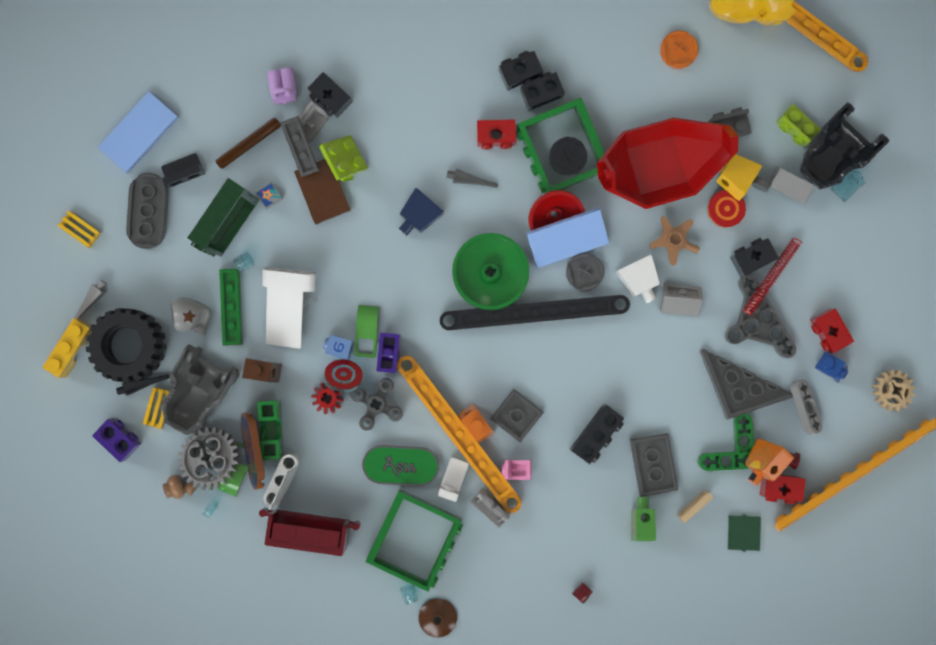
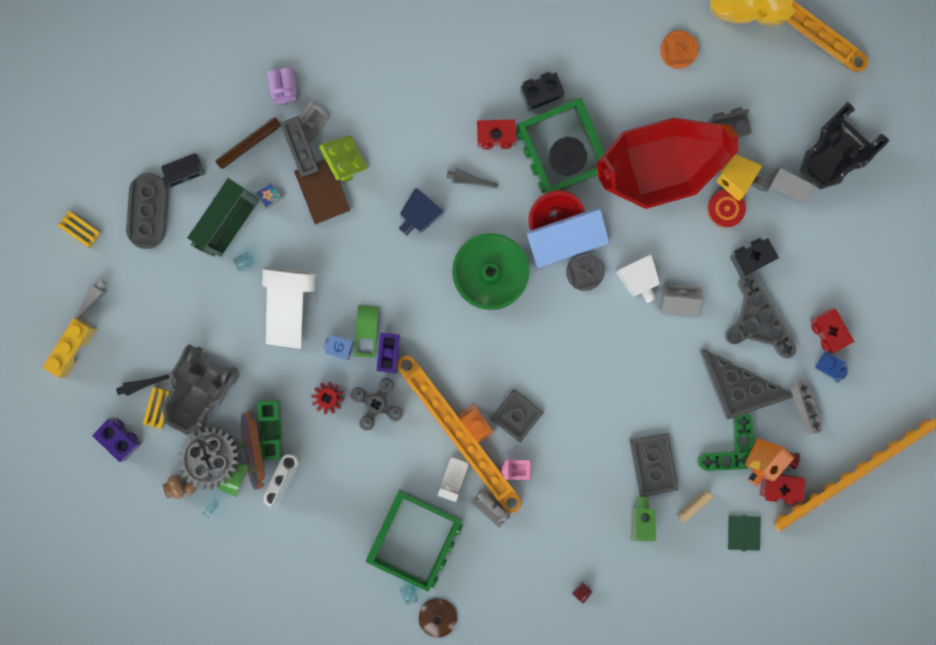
black tyre [86,308,166,382] -> none
light blue tile [98,91,179,174] -> none
light grey piece [171,297,211,335] -> none
green tile [219,268,243,346] -> none
reddish brown torso [242,358,282,383] -> none
dark red container [259,507,361,556] -> none
black brick [307,72,353,118] -> none
red tile [324,359,363,394] -> none
green tile [362,445,439,486] -> none
black plate [439,295,630,331] -> none
black brick [499,51,543,91] -> none
black brick [570,403,624,465] -> none
medium nougat animal [650,216,700,266] -> none
red piece [742,238,802,316] -> none
lime bracket [776,104,821,147] -> none
clear light blue bracket [831,170,866,202] -> none
tan gear [871,370,916,411] -> none

